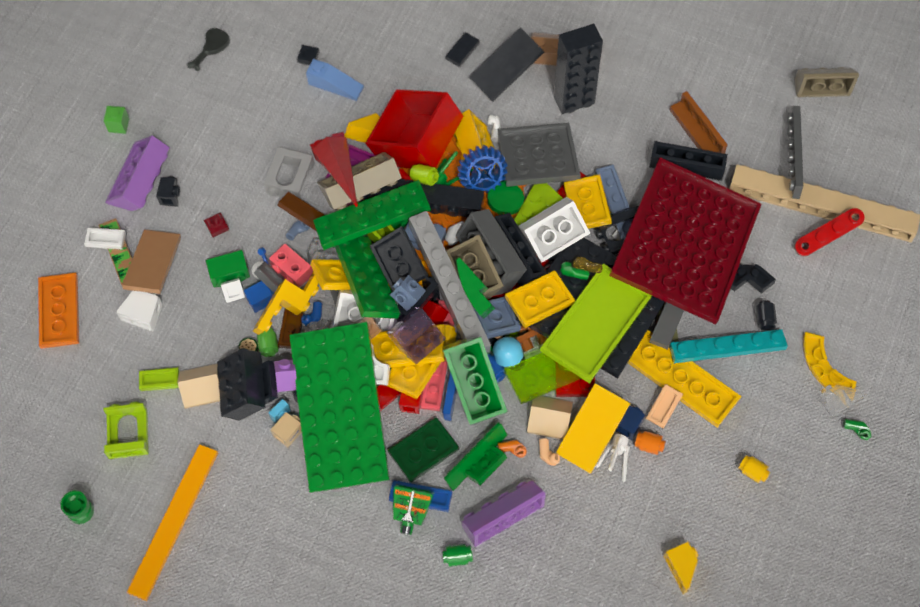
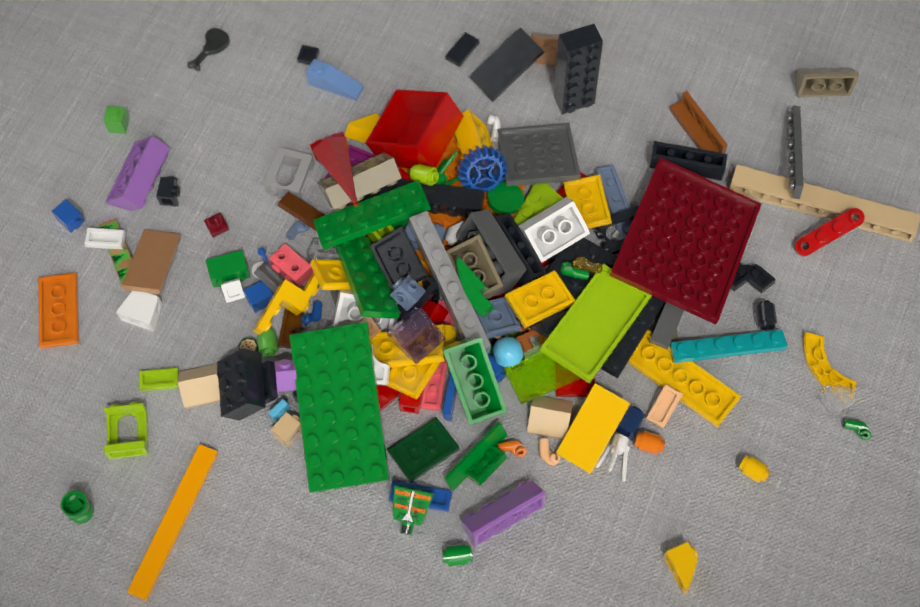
none -> blue brick [52,199,85,233]

